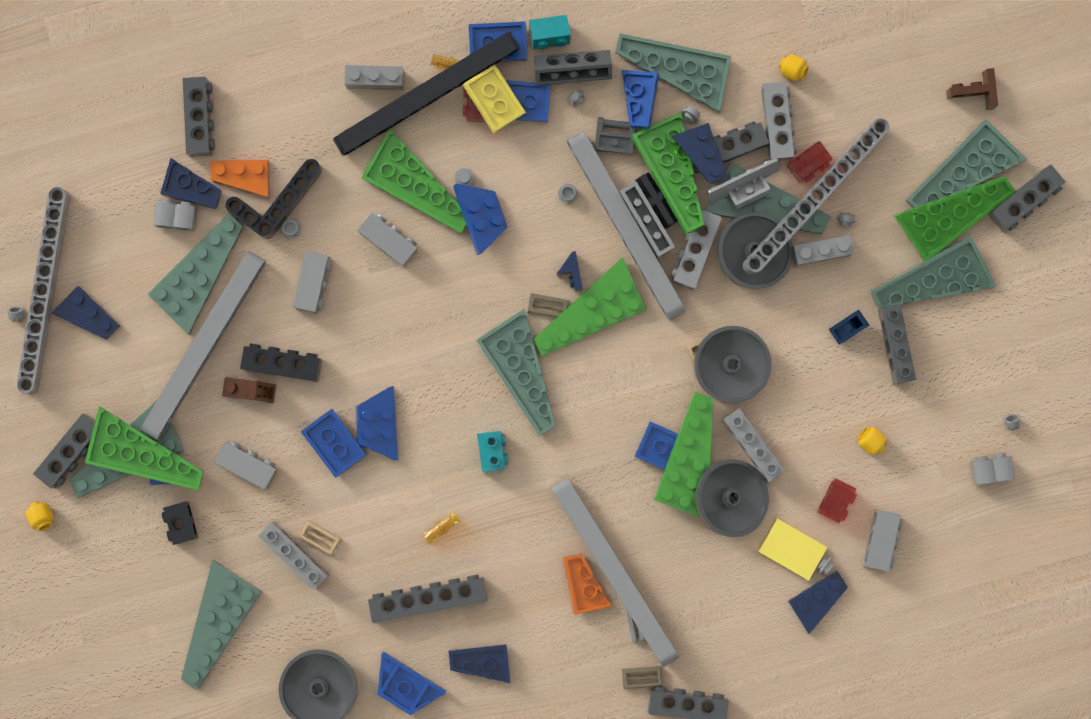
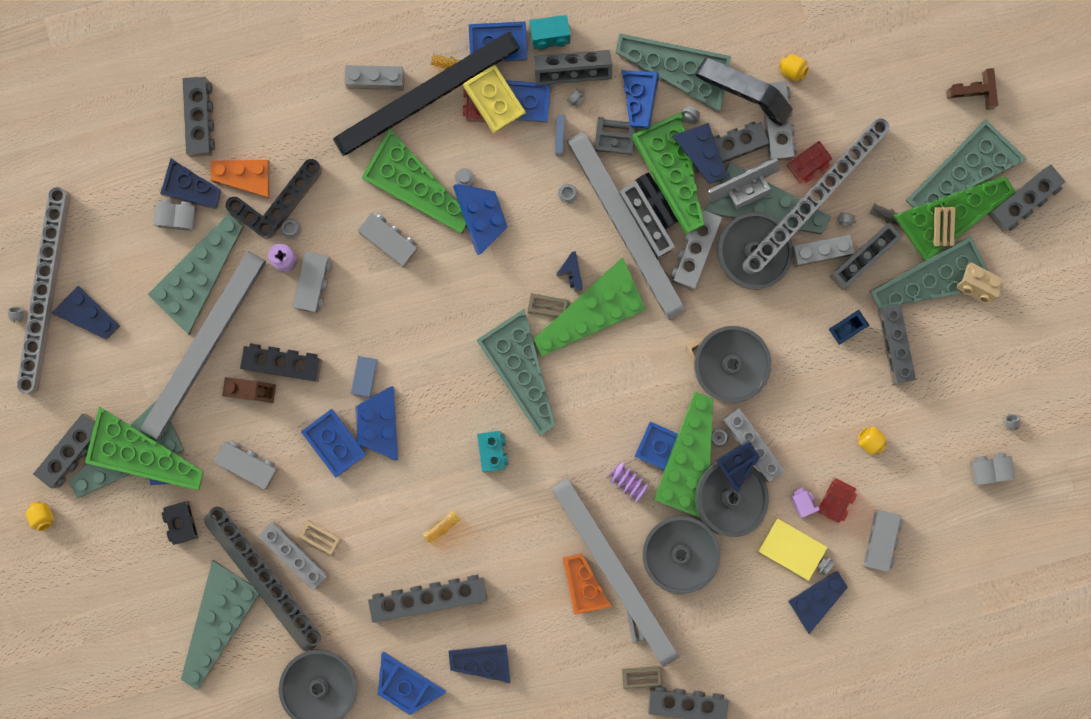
none -> dark grey beam [204,507,321,651]
none -> lavender piece [268,244,297,272]
none -> sand blue tile [351,356,377,397]
none -> sand blue tile [555,115,564,156]
none -> lavender piece [606,462,649,504]
none -> dark grey dish [643,516,720,594]
none -> beam [695,57,793,126]
none -> light grey plate [711,428,728,447]
none -> dark blue wing [716,440,760,492]
none -> lavender brick [790,487,820,518]
none -> dark grey brick [829,223,902,290]
none -> clear smoke pin [870,203,900,227]
none -> tan tile [933,207,955,246]
none -> tan bracket [956,262,1004,305]

